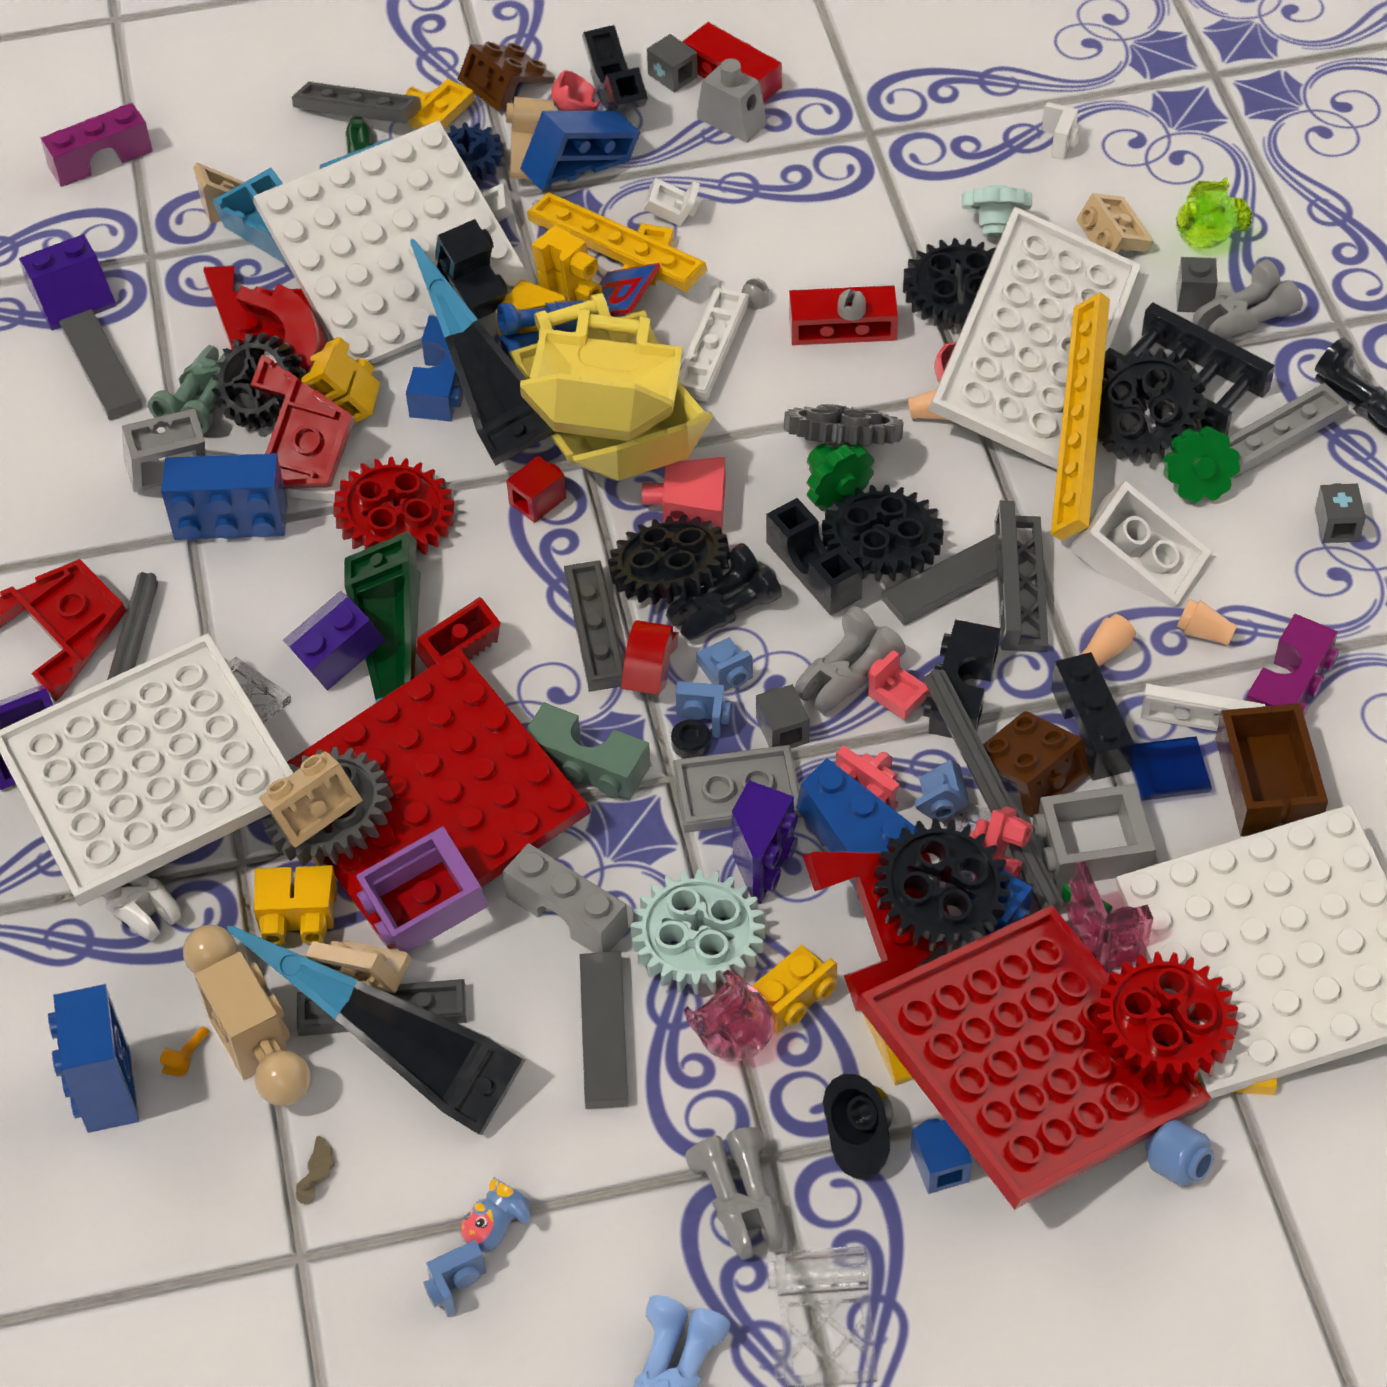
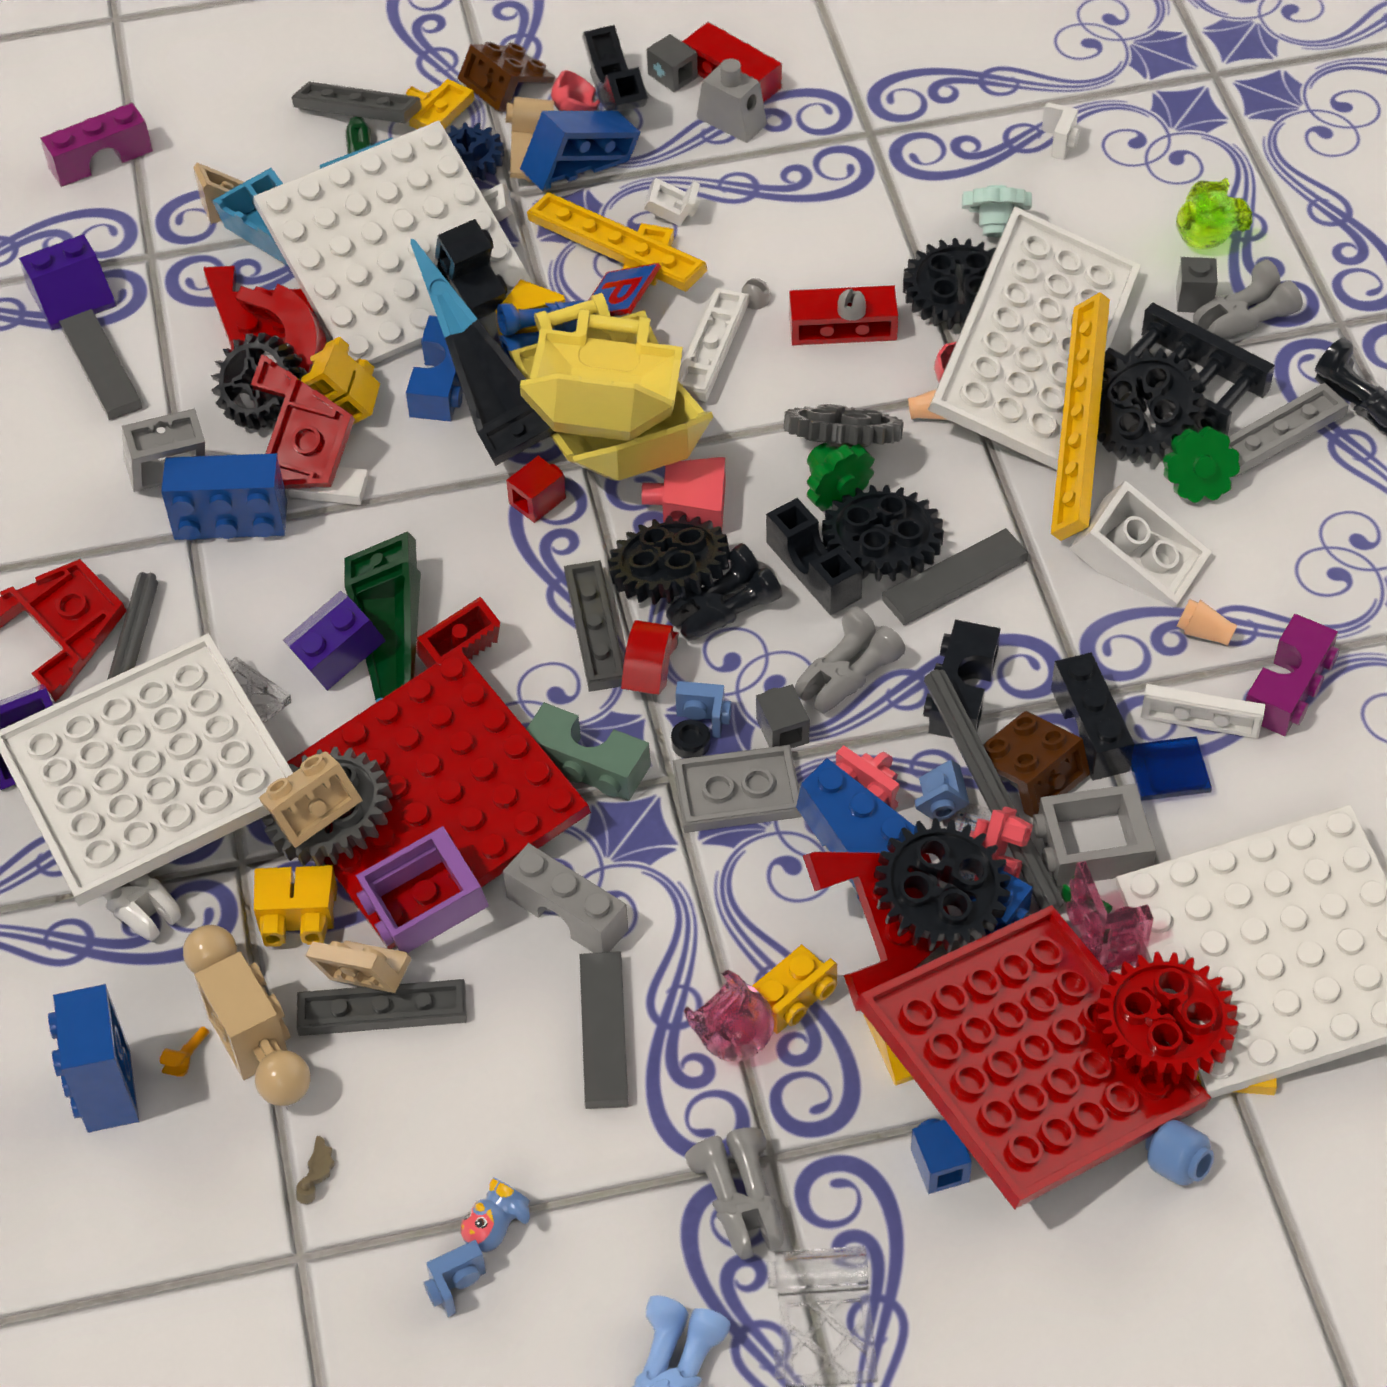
sand green piece [148,345,226,434] -> none
black plate [226,926,526,1135] -> none
red gear [333,457,454,555] -> none
yellow hips [531,225,603,302] -> none
light aqua gear [630,869,765,994] -> none
medium blue bracket [696,637,753,691] -> none
dark purple slope [732,780,798,904] -> none
black piece [823,1074,893,1179] -> none
coral bracket [868,650,930,721] -> none
dark grey fence [994,500,1049,652] -> none
tan bracket [1077,193,1154,254] -> none
light nougat cone [1080,614,1136,668] -> none
reddish brown piece [1215,703,1328,837] -> none
dark grey brick [1315,483,1366,543] -> none

